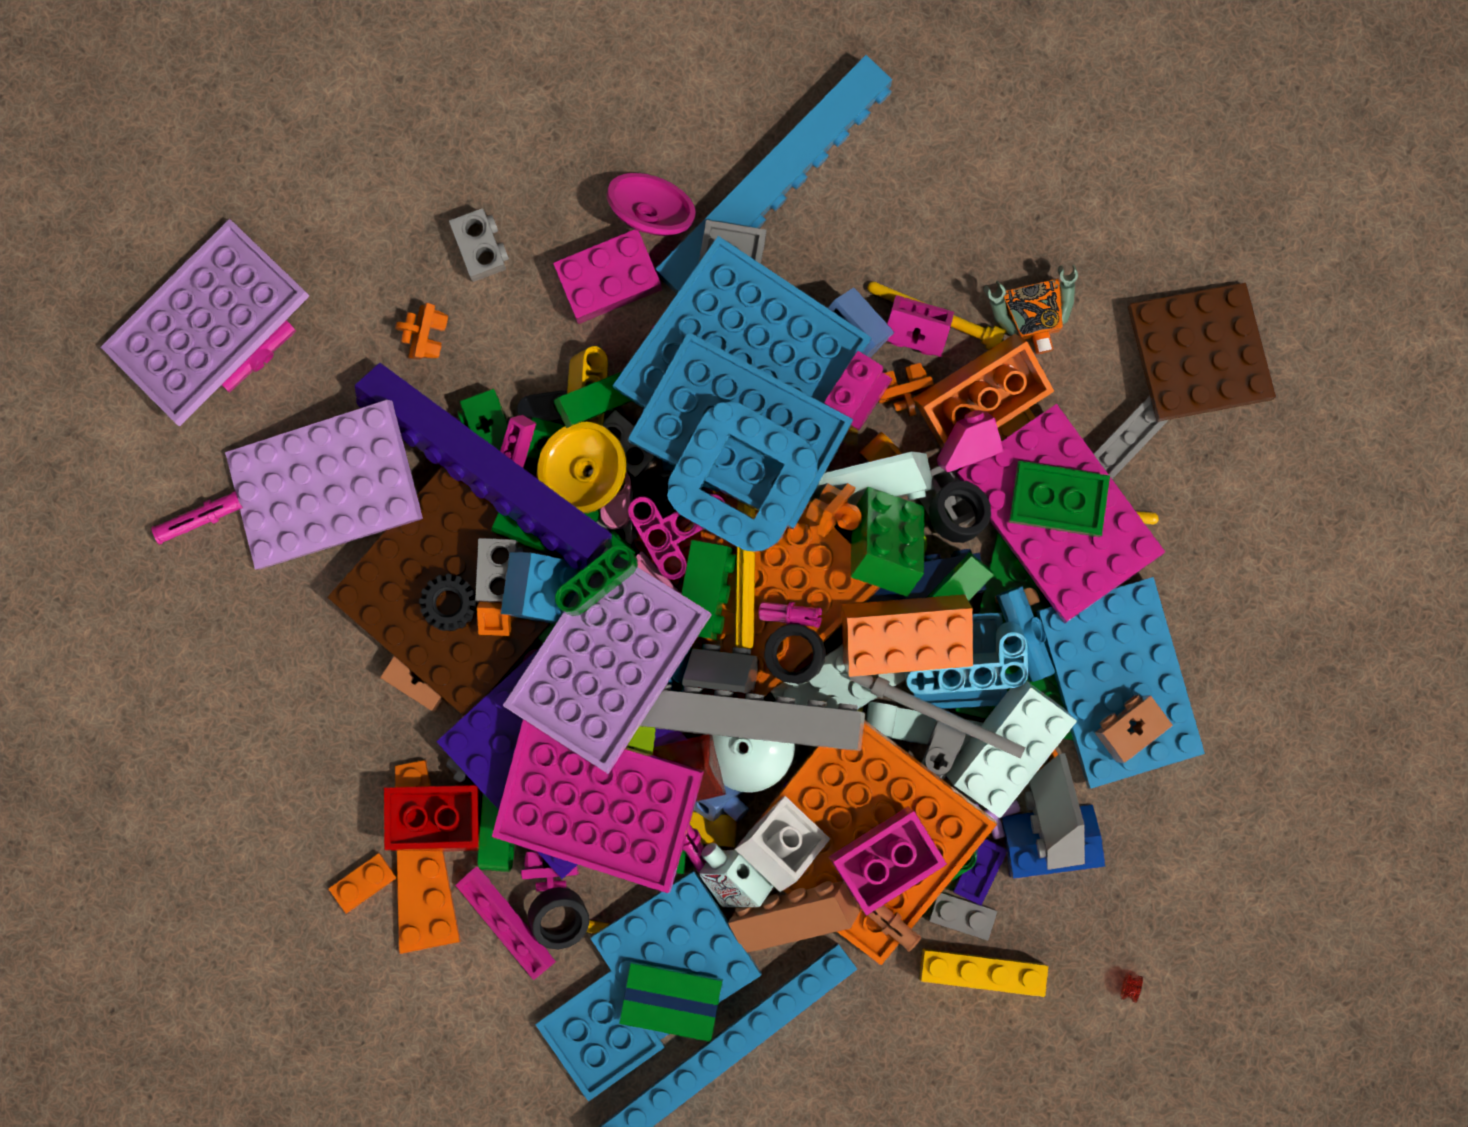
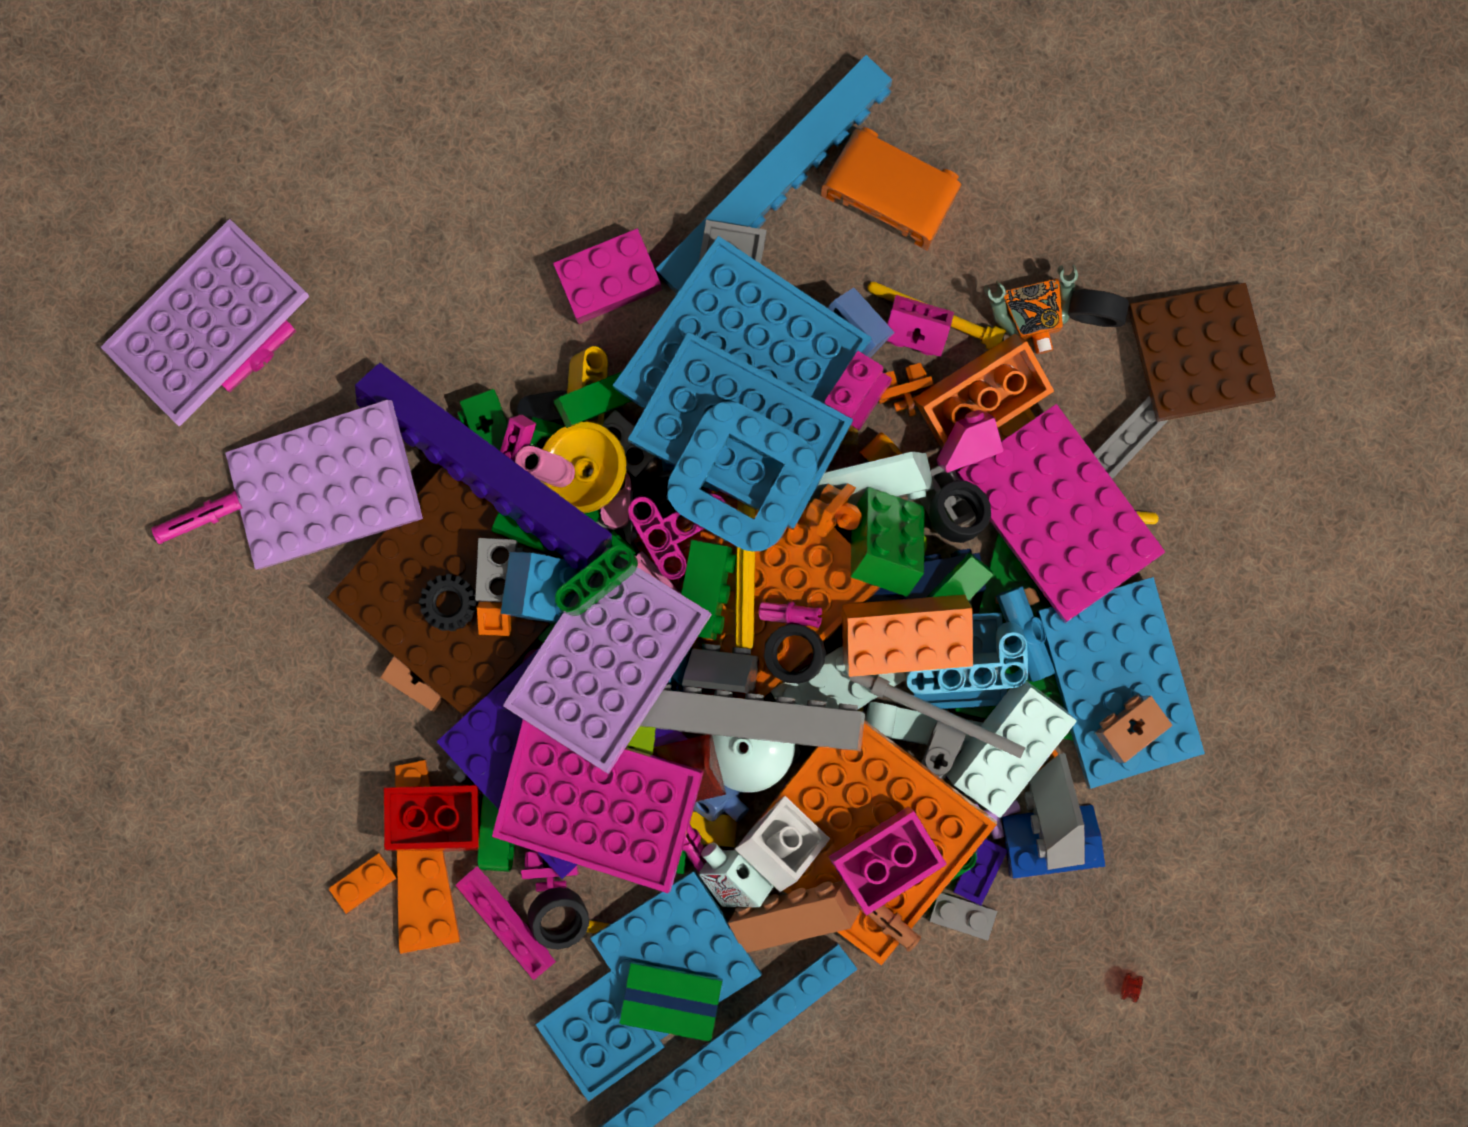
orange hips [395,303,448,360] -> none
light grey brick [449,208,509,282] -> none
dark pink dish [606,173,696,236] -> none
yellow brick [919,949,1049,997] -> none
green tile [1009,461,1110,537] -> none
none -> bright pink piece [515,446,575,488]
none -> orange windscreen [821,127,961,251]
none -> black tyre [1068,289,1129,327]

